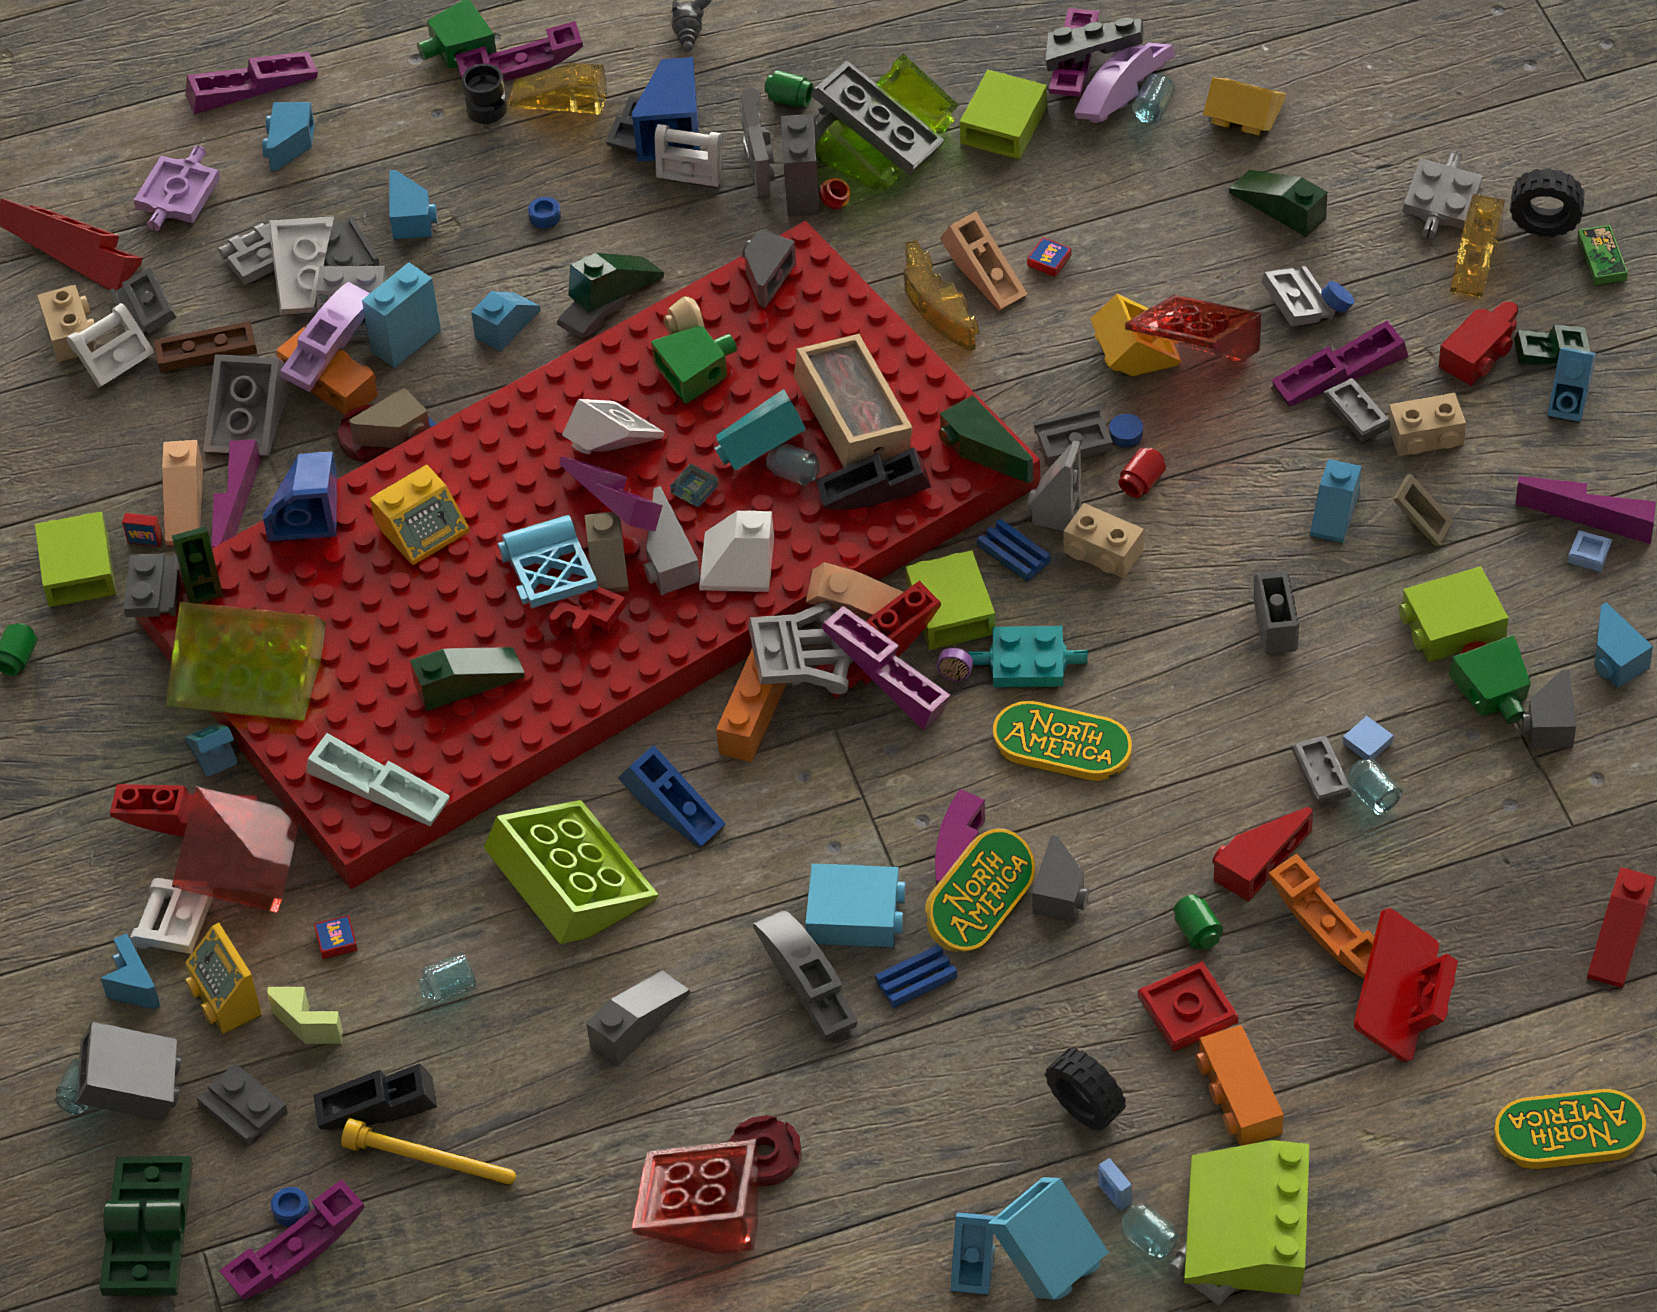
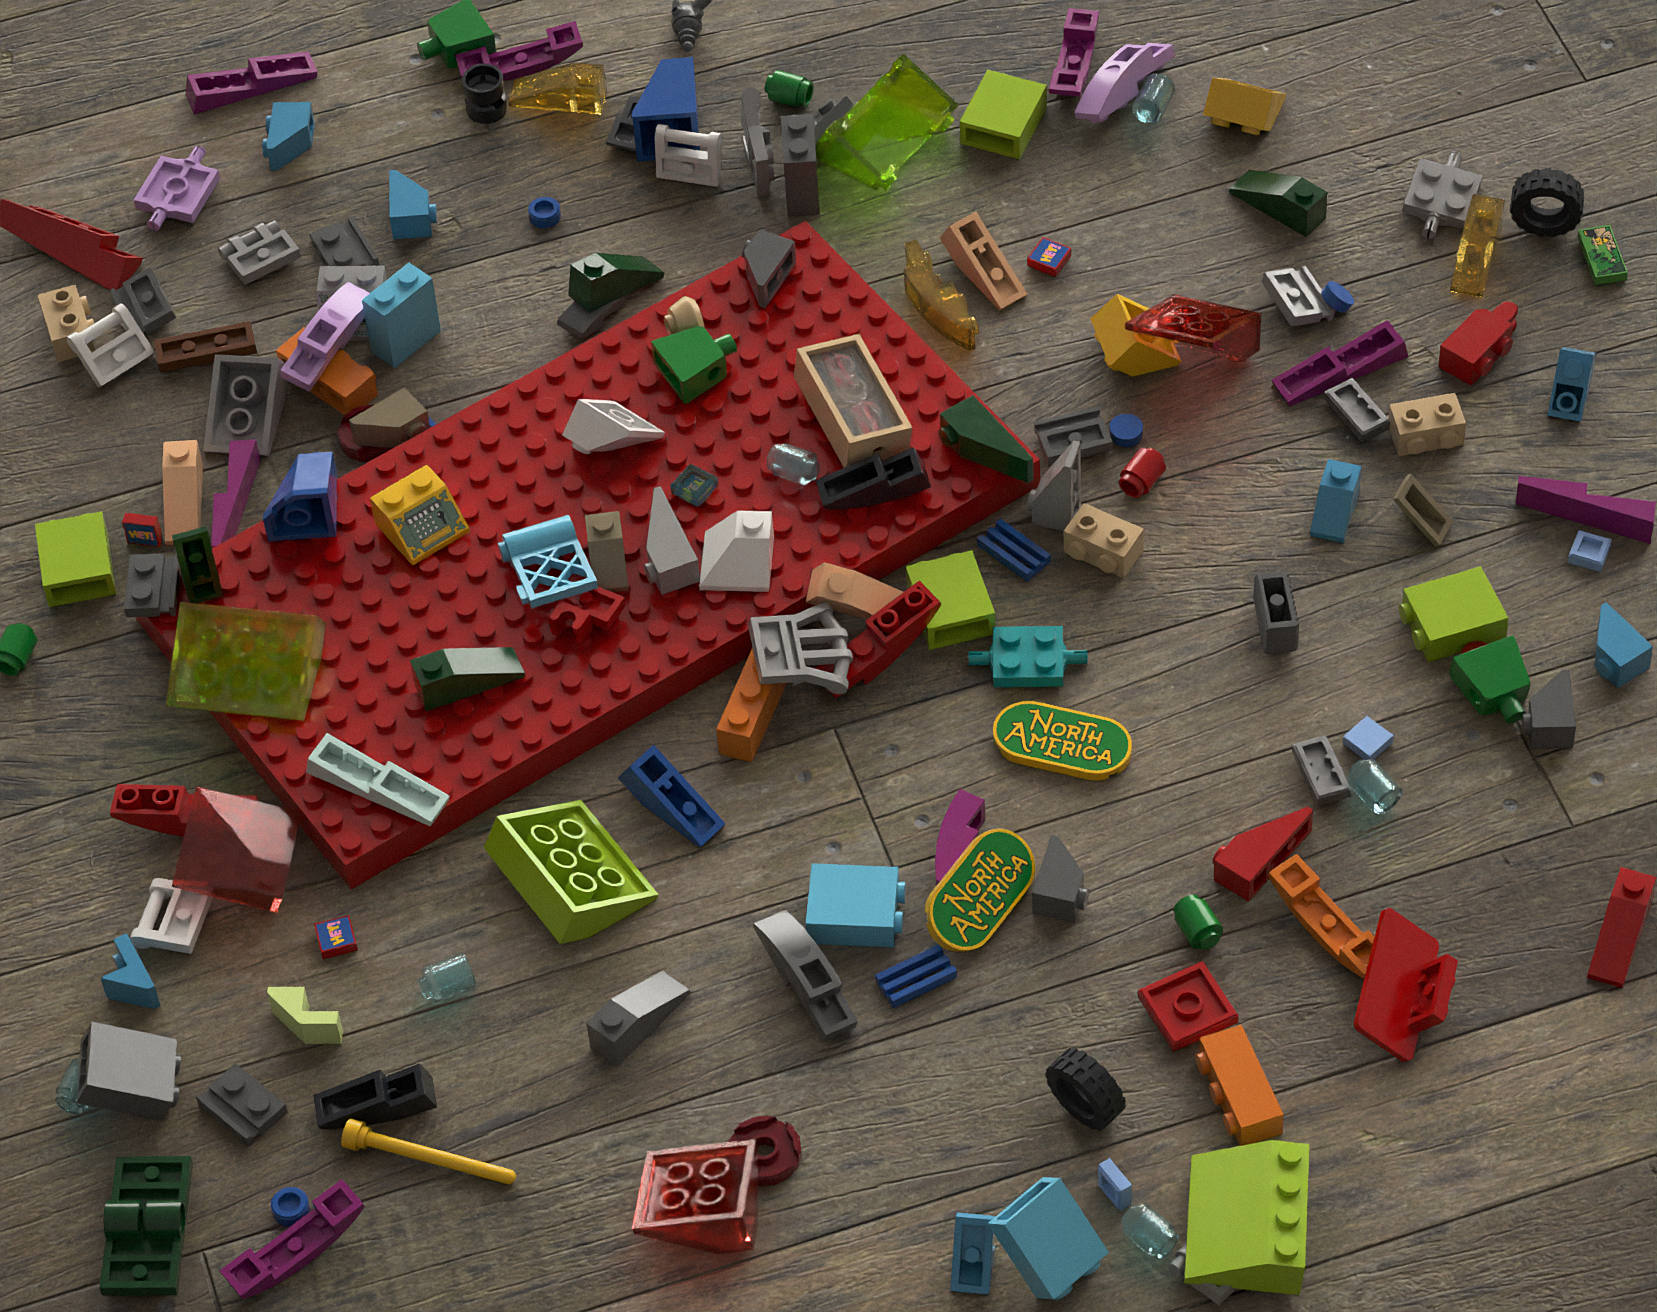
yellow slope [184,923,262,1034] -> none
dark azure slope [185,723,237,776] -> none
white wing [269,217,334,315] -> none
dark azure slope [471,291,541,351] -> none
magenta slope [559,456,663,532] -> none
teal slope [714,389,806,470] -> none
dark grey tile [810,60,945,176] -> none
red plate [819,178,850,209] -> none
magenta slope [822,606,950,731] -> none
tile [936,648,973,681] -> none
pearl dark grey wing [1046,17,1144,71] -> none
tile [1494,1089,1646,1169] -> none
dark green slope [1514,324,1591,364] -> none

